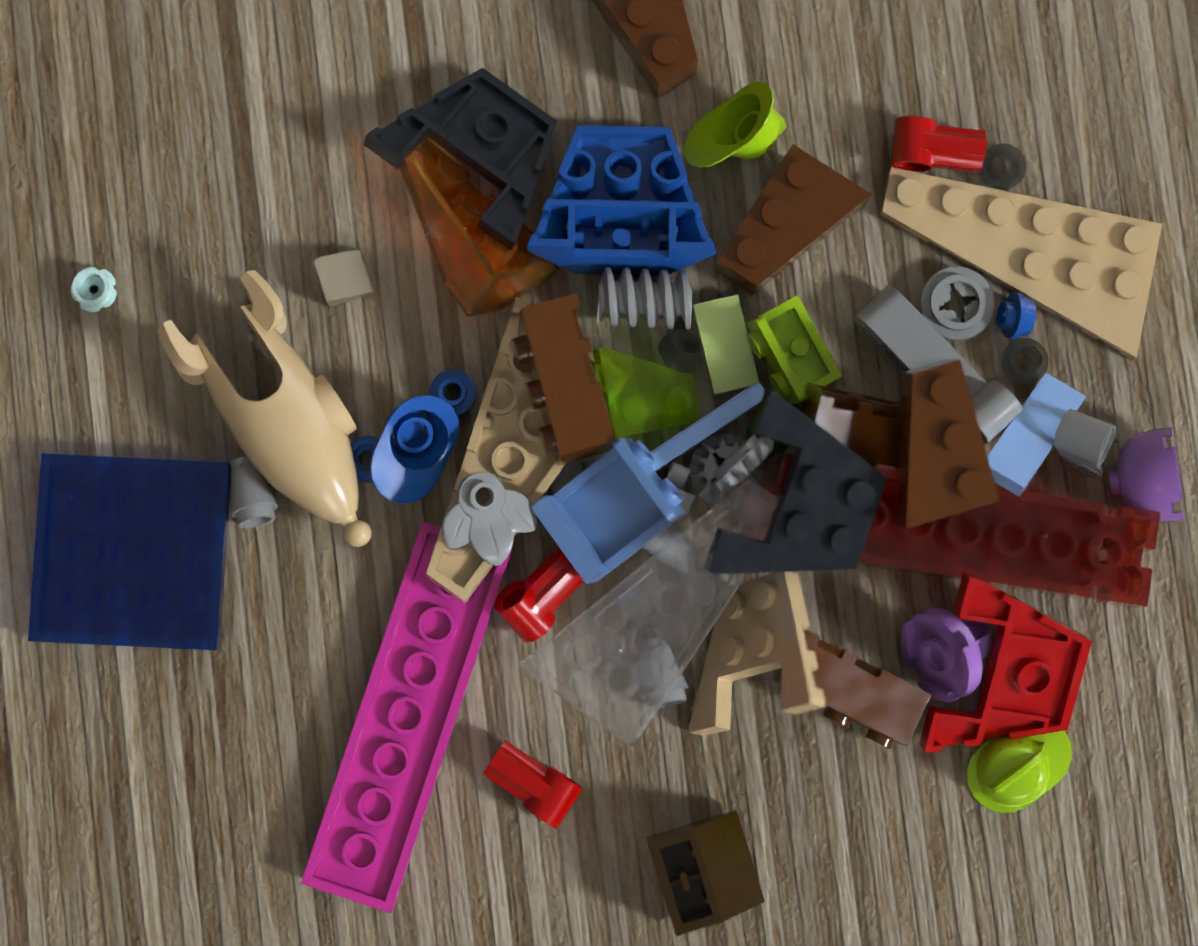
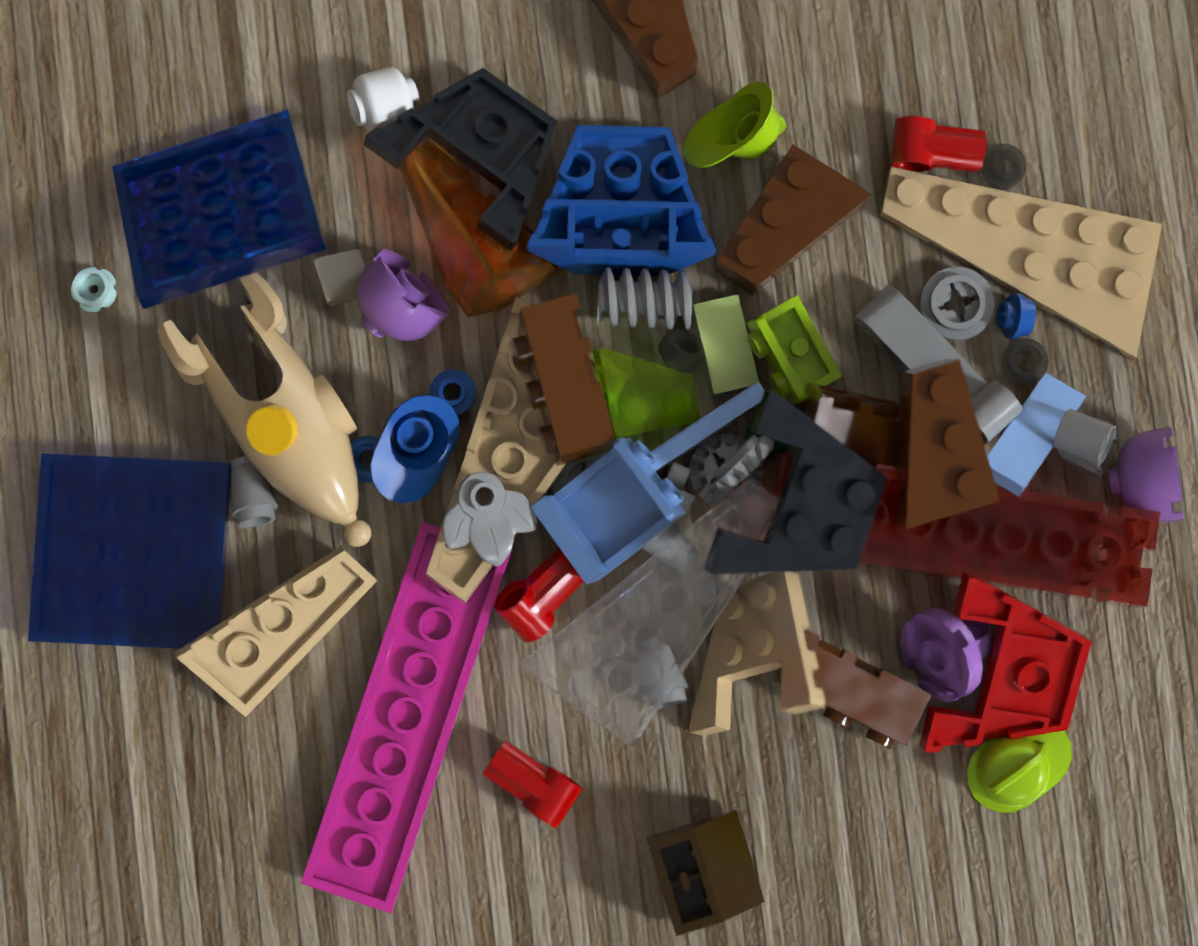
none -> clear blue plate [112,109,327,309]
none -> tan wing [174,546,377,717]
none -> yellow tile [246,405,298,456]
none -> white head [347,67,419,131]
none -> medium lavender cylinder [356,249,449,341]

